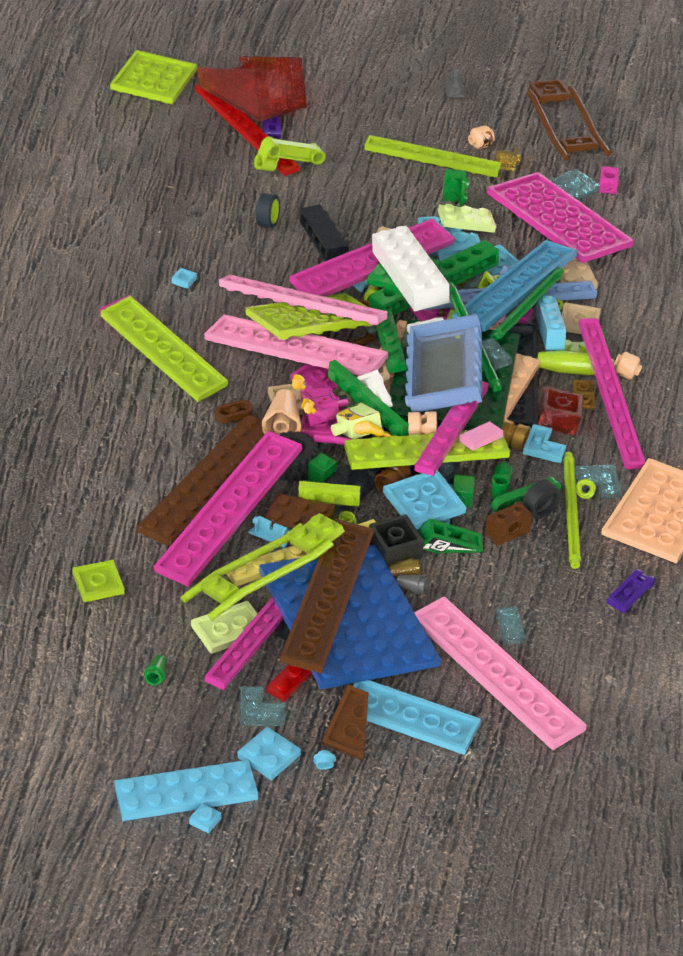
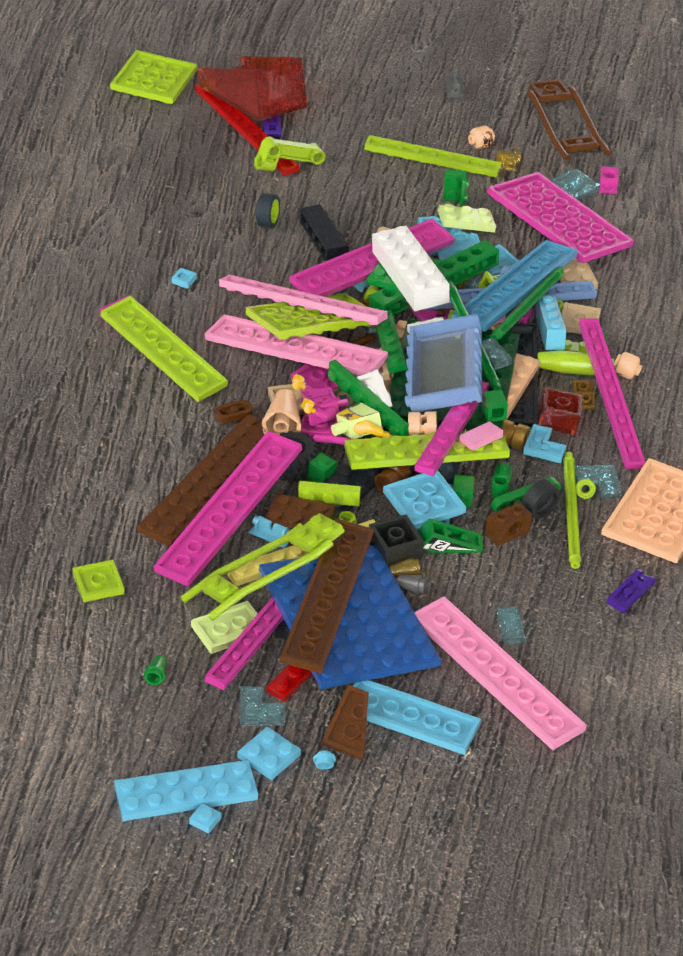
none -> green brick [481,390,508,422]

